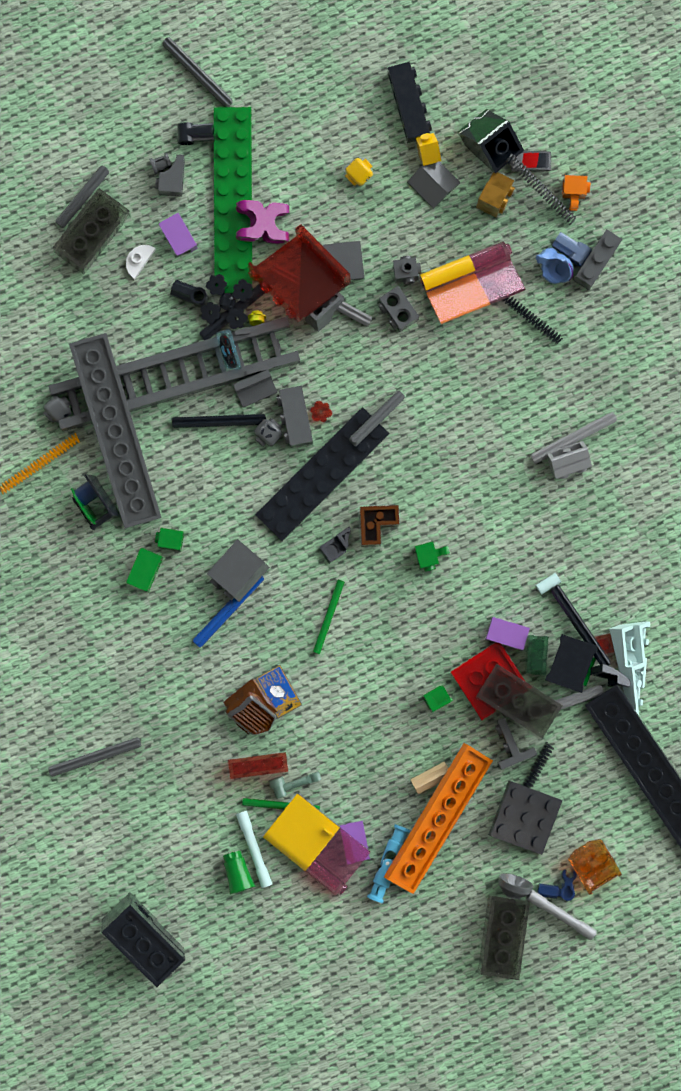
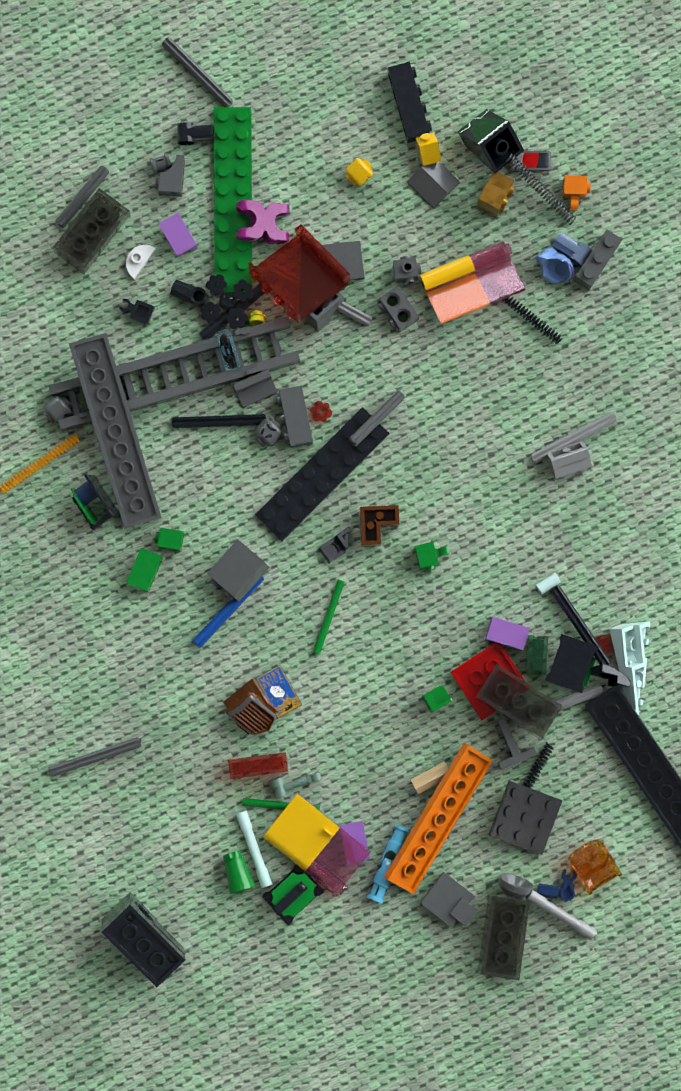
none -> black plate [119,299,155,325]
none -> piece [262,864,325,925]
none -> dark grey piece [420,872,477,927]

